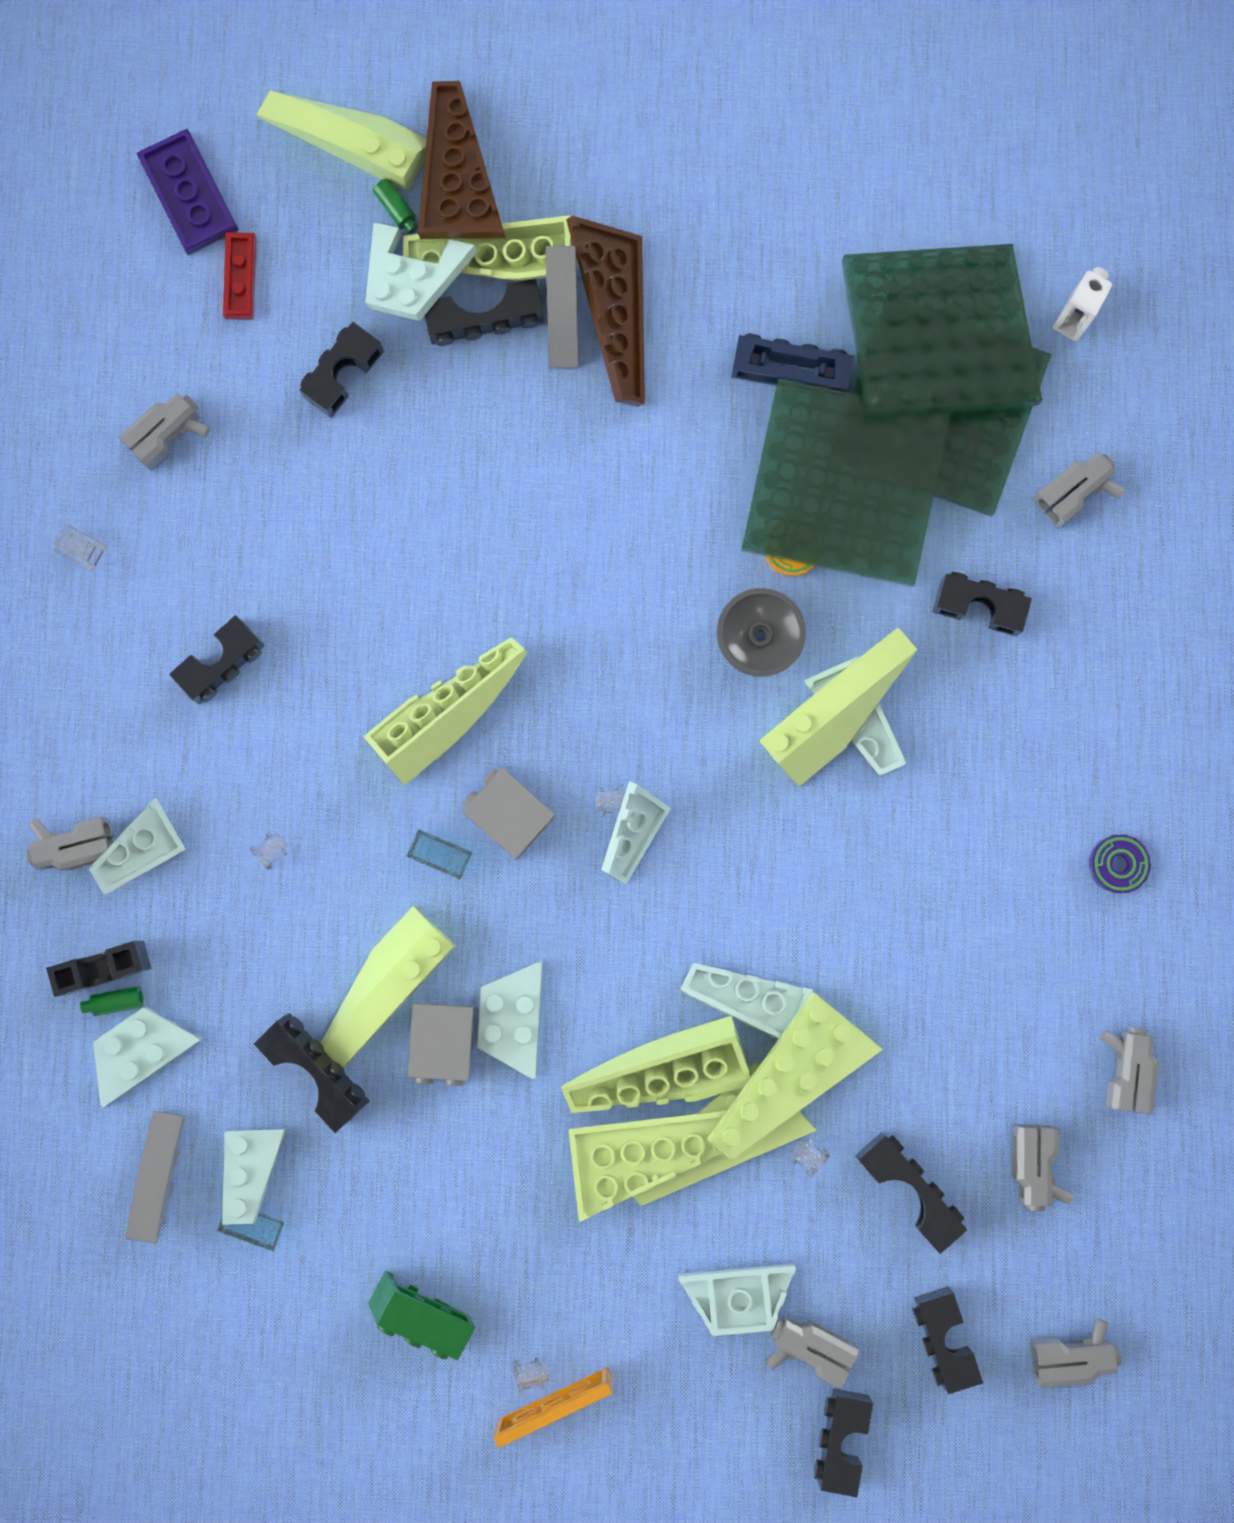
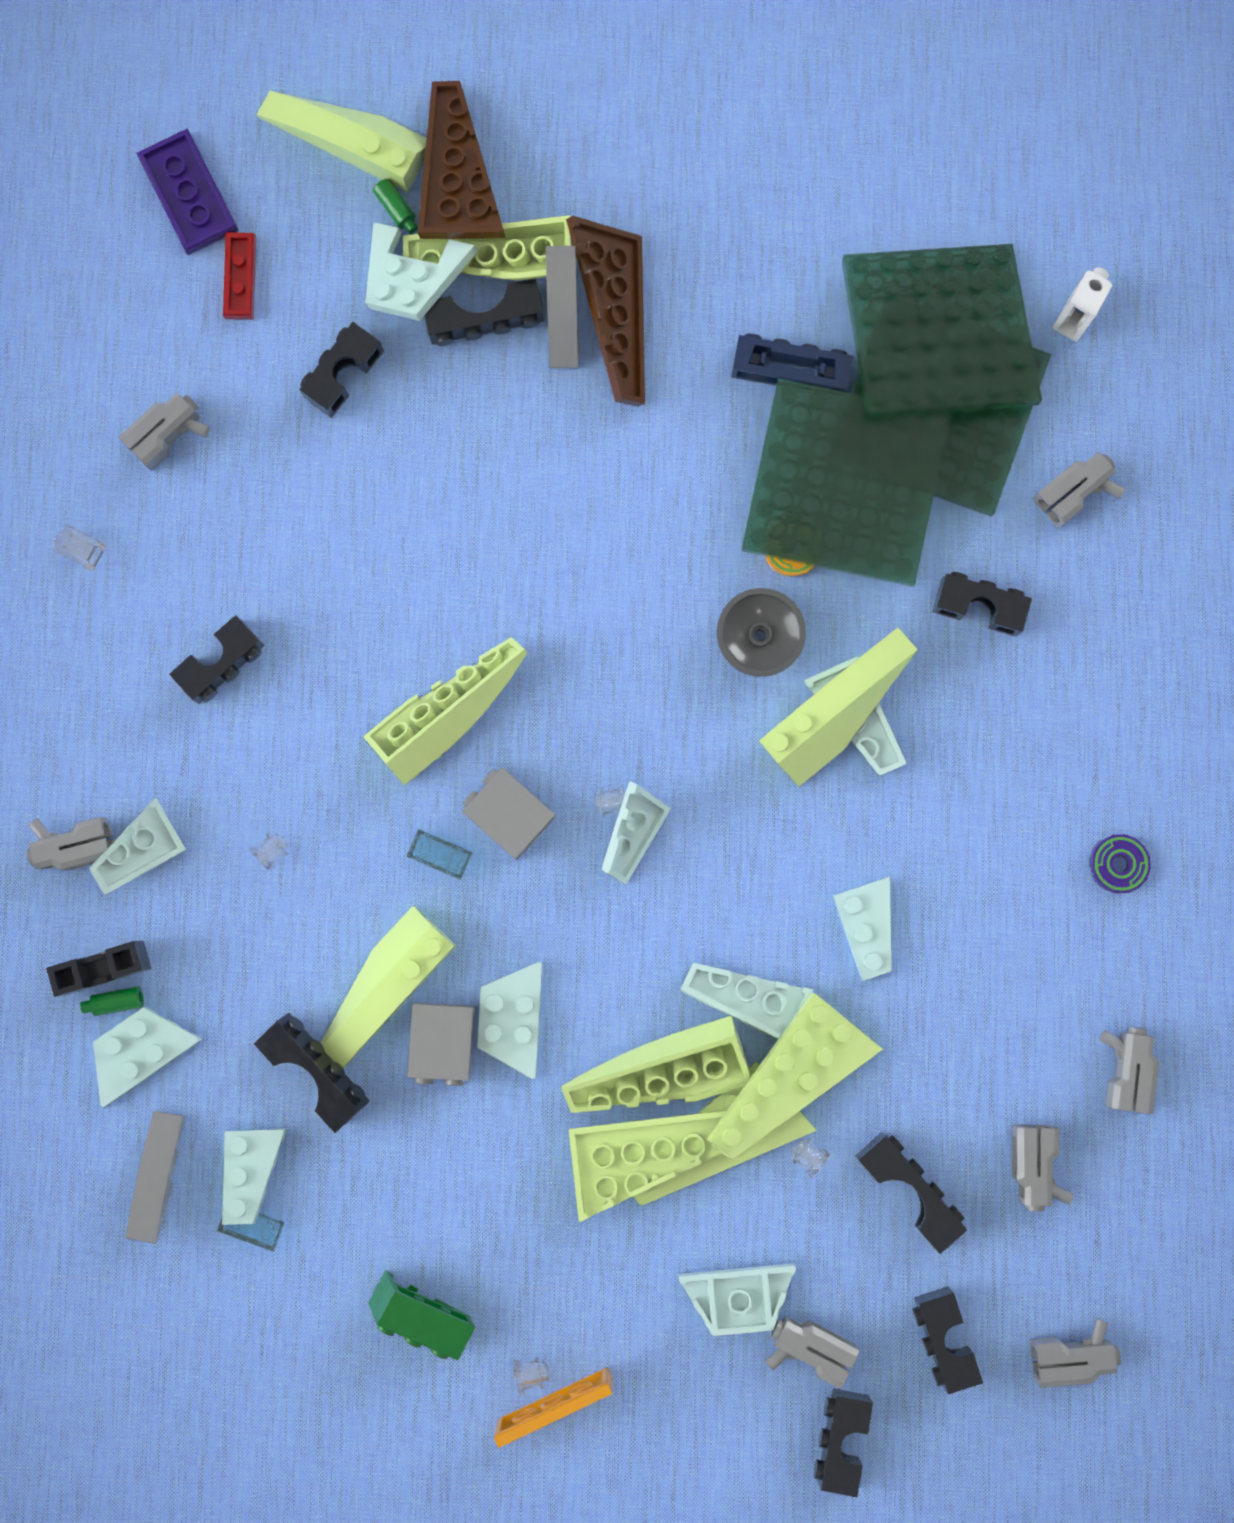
none -> light aqua wing [833,877,892,981]

